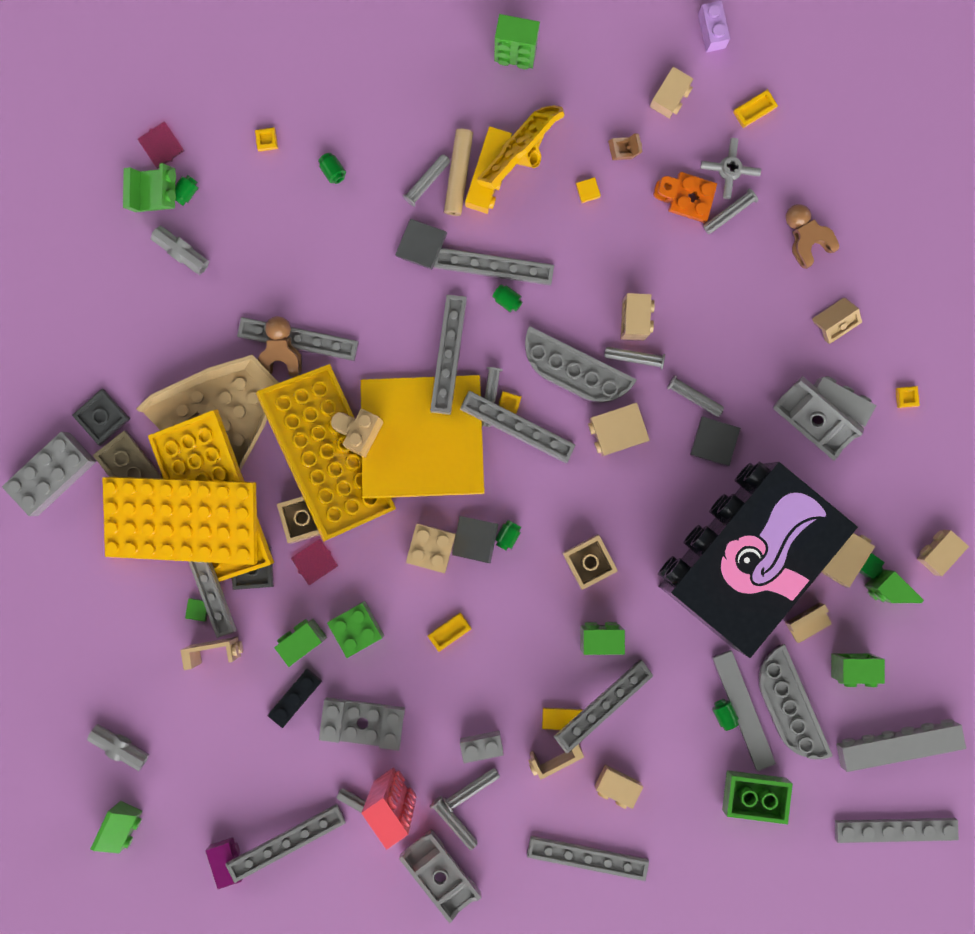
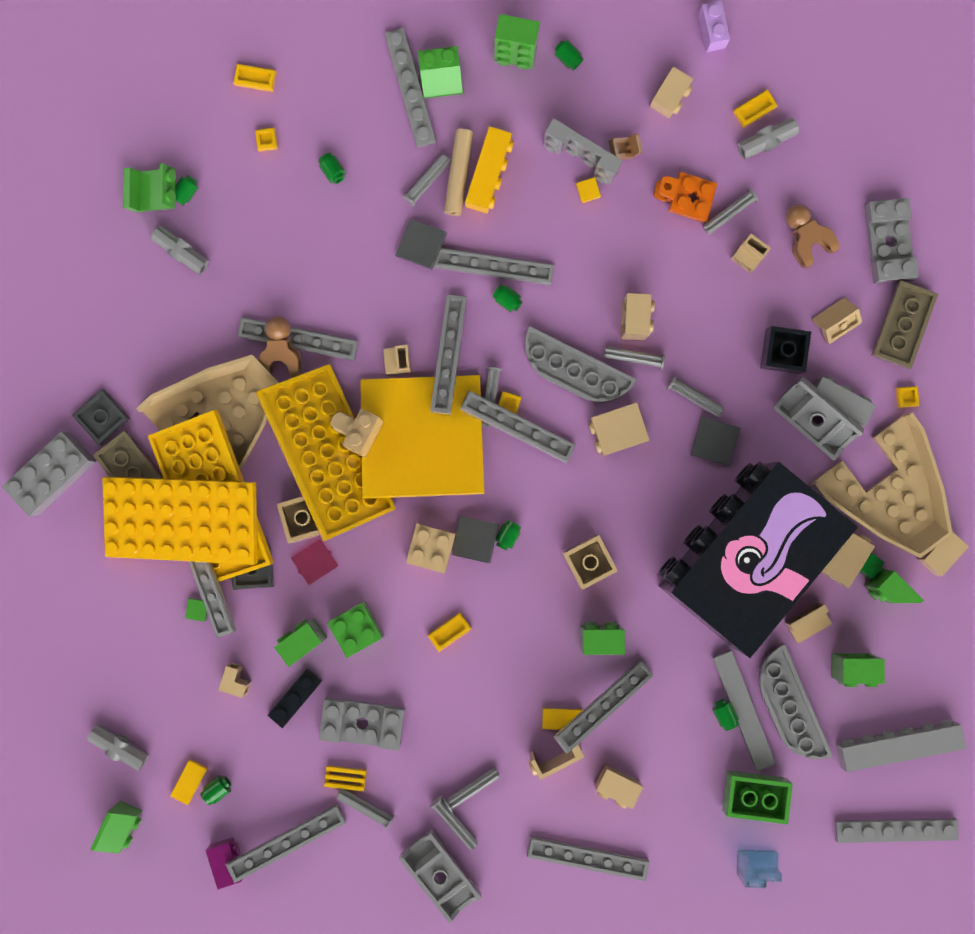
clear pink piece [137,121,184,169] -> none
tan panel [180,637,243,670] -> none
coral brick [361,768,416,850] -> none
light grey brick [460,731,504,763] -> none
yellow piece [477,105,565,189] -> none
light grey bar [700,138,761,199] -> none
none -> yellow tile [170,759,208,805]
none -> green brick [200,775,232,805]
none -> tan piece [218,663,251,698]
none -> yellow tile [233,64,277,92]
none -> yellow tile [324,765,367,791]
none -> tan piece [383,345,411,375]
none -> light grey plate [385,28,436,148]
none -> slope [418,46,463,99]
none -> light grey piece [543,118,623,185]
none -> green brick [555,40,584,71]
none -> tan piece [731,234,771,273]
none -> light grey piece [737,118,799,160]
none -> clear light blue panel [737,850,782,888]
none -> black brick [760,326,811,374]
none -> tan piece [808,413,953,558]
none -> light grey piece [865,198,919,284]
none -> dark tan plate [871,280,938,369]

